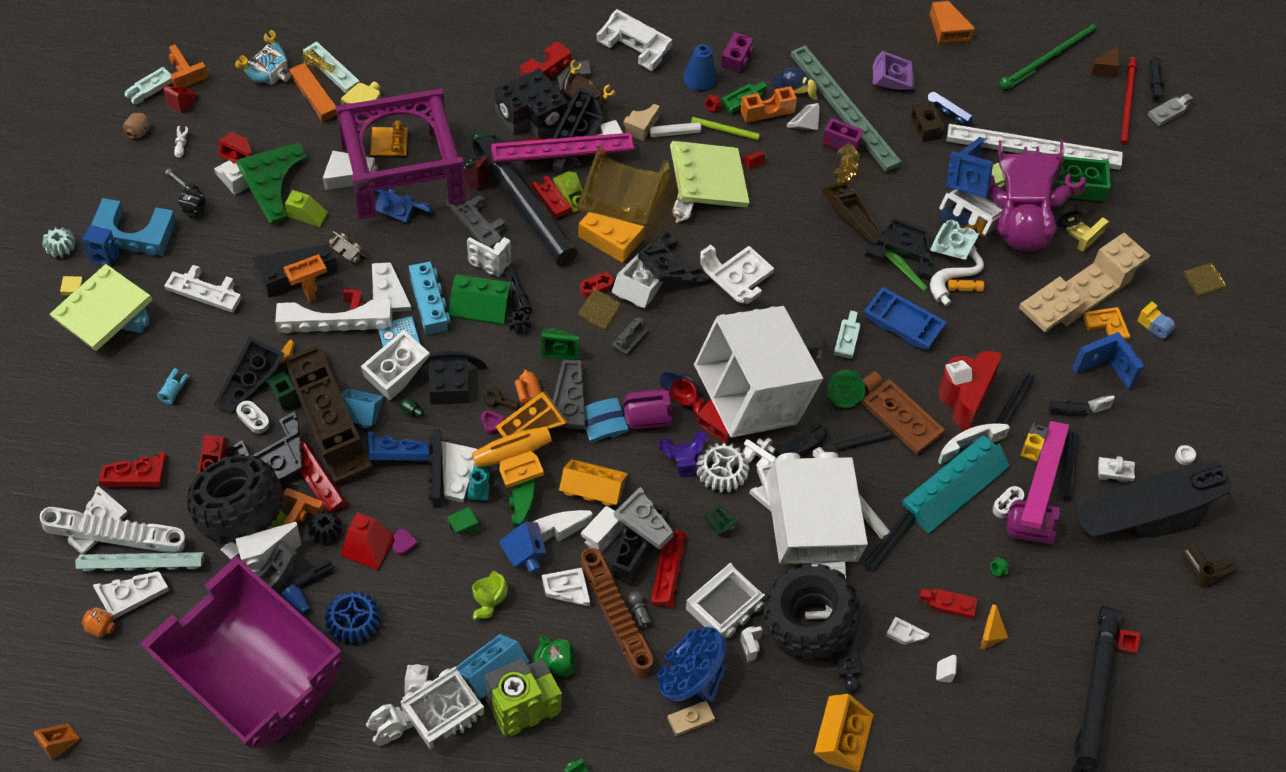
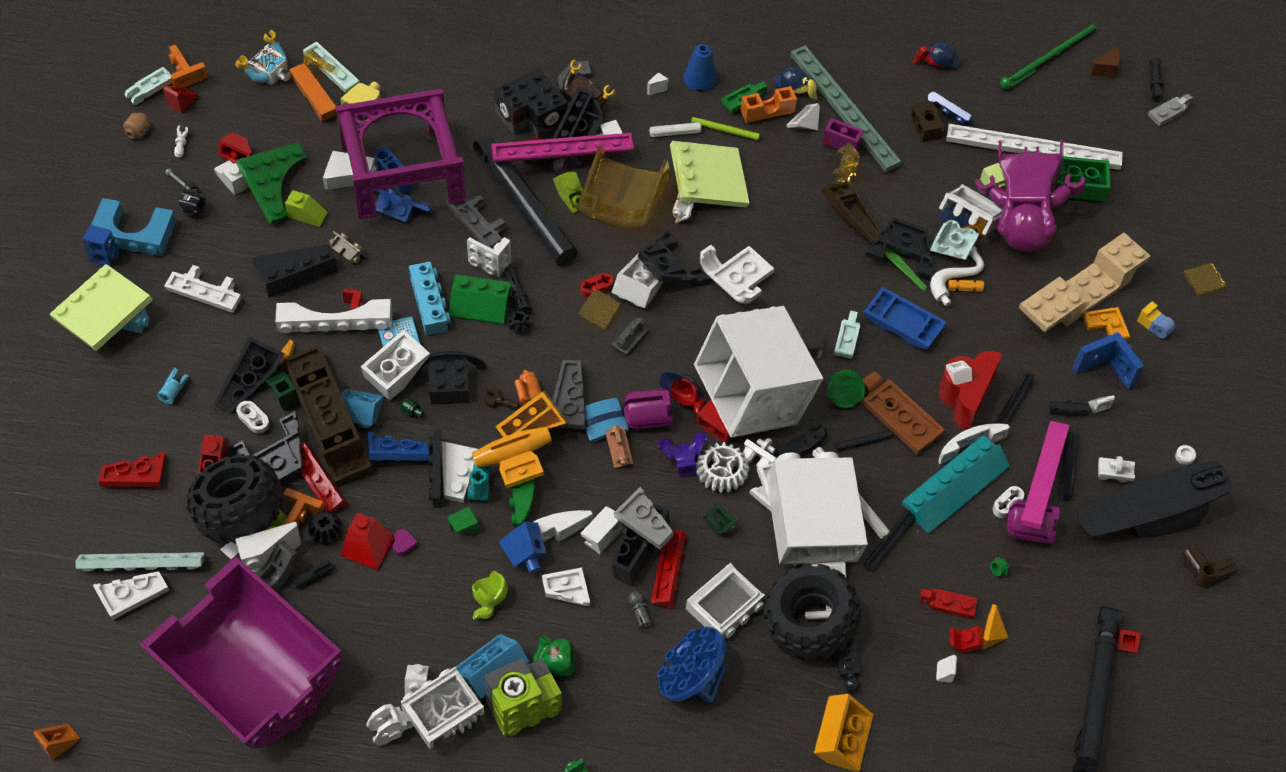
white gear [40,507,186,553] -> none
light aqua gear [42,227,76,258] -> none
light yellow tile [60,276,83,296] -> none
white wing [68,486,128,554] -> none
orange head [82,607,115,638] -> none
blue cone [282,585,311,616] -> none
orange bracket [283,254,327,302] -> none
blue gear [324,589,381,645] -> none
light orange hinge [370,121,408,156] -> none
white wing [372,263,412,312] -> none
dark red slope [464,155,489,191] -> none
dark green cylinder [471,130,496,142] -> none
magenta tile [481,410,505,435] -> none
red arch [519,41,571,79] -> none
red hinge [531,176,571,219] -> none
green slope [541,328,580,360] -> none
light orange slope [559,459,628,506] -> none
light orange wedge [578,212,644,263] -> none
dark orange gear [581,548,653,678] -> none
white bracket [597,9,672,71] -> none
tan arch [623,104,660,141] -> none
tan plate [667,701,715,737] -> none
red plate [705,95,721,112] -> none
magenta brick [721,32,755,73] -> none
white bracket [740,626,763,662] -> none
red slope [742,151,765,170] -> none
medium lavender slope [872,51,915,90] -> none
white tile [886,617,929,645] -> none
orange slope [930,1,974,43] -> none
blue bracket [946,137,994,197] -> none
yellow leg [1020,422,1048,462] -> none
light yellow piece [1058,211,1109,252] -> none
red bar [1121,57,1137,145] -> none
none -> blue beam [375,148,412,194]
none -> nougat hinge [605,425,633,468]
none -> white slope [647,73,668,95]
none -> dark blue hair [912,42,962,69]
none -> red bracket [950,626,983,654]

